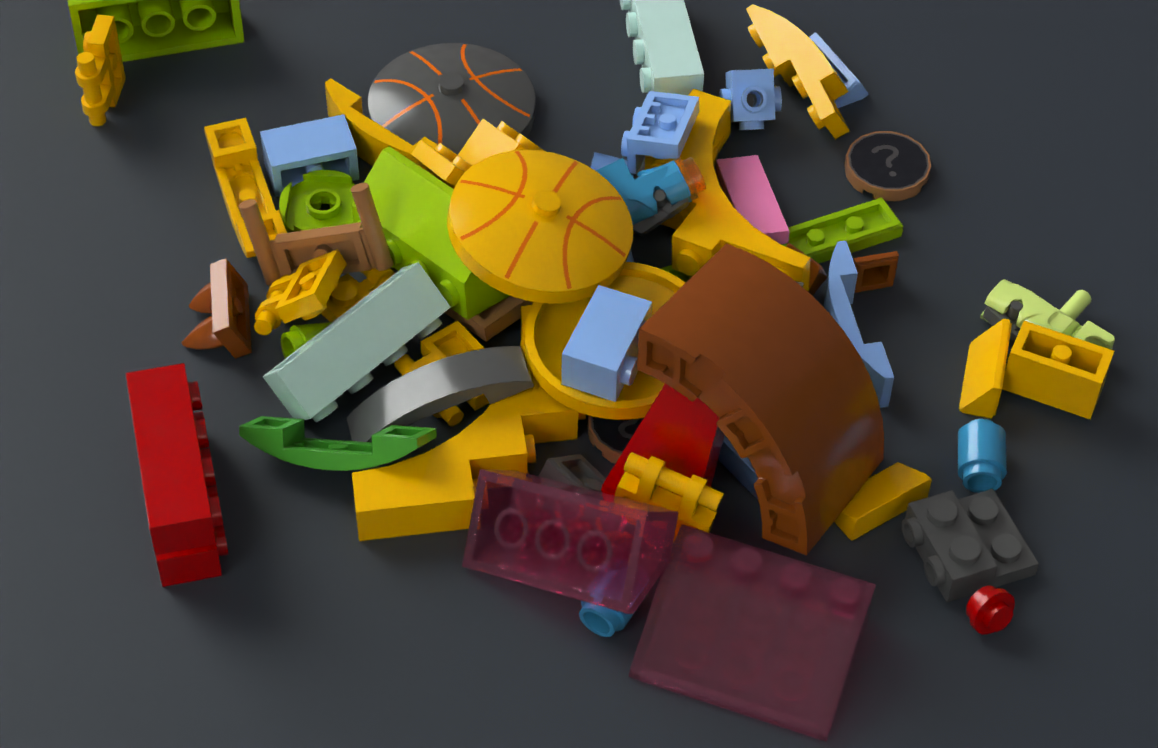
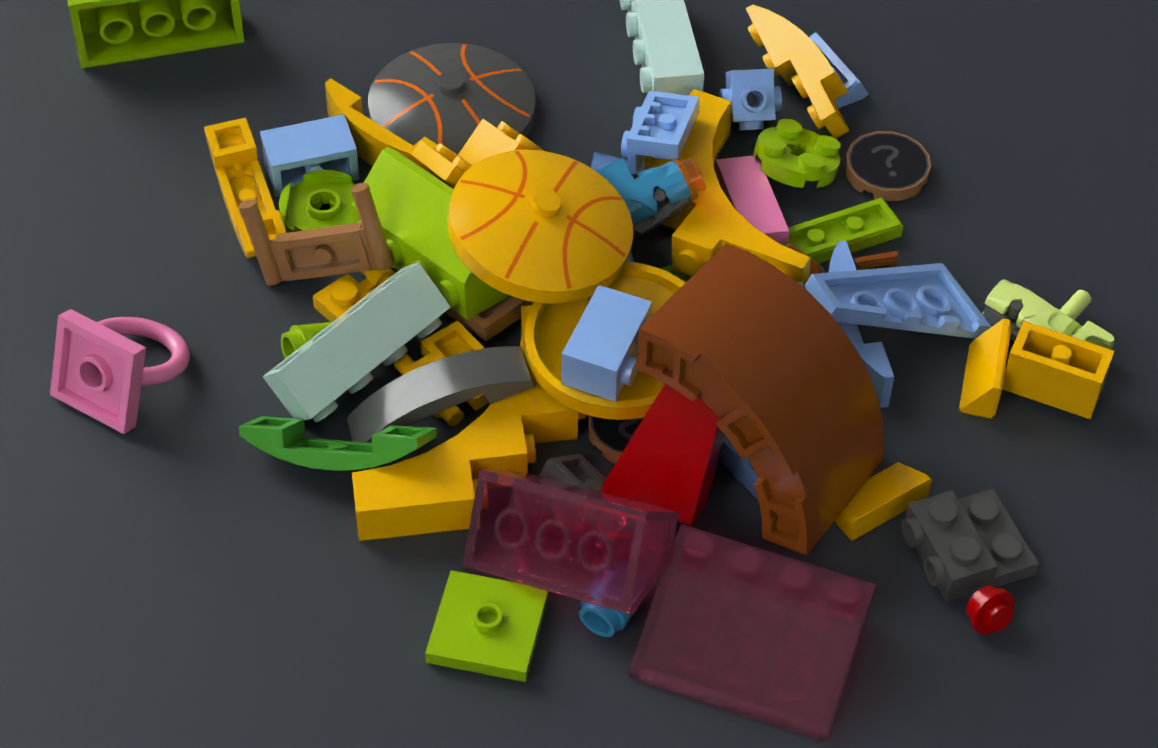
yellow plate [75,14,126,126] -> none
red piece [126,363,229,587] -> none
dark orange tile [182,258,252,359] -> none
yellow plate [254,249,347,335] -> none
yellow plate [610,452,724,554] -> none
dark azure brick [958,419,1007,493] -> none
none -> bright pink tile [50,309,190,434]
none -> lime plate [425,570,549,682]
none -> lime plate [753,119,841,188]
none -> light blue wing [804,263,992,339]

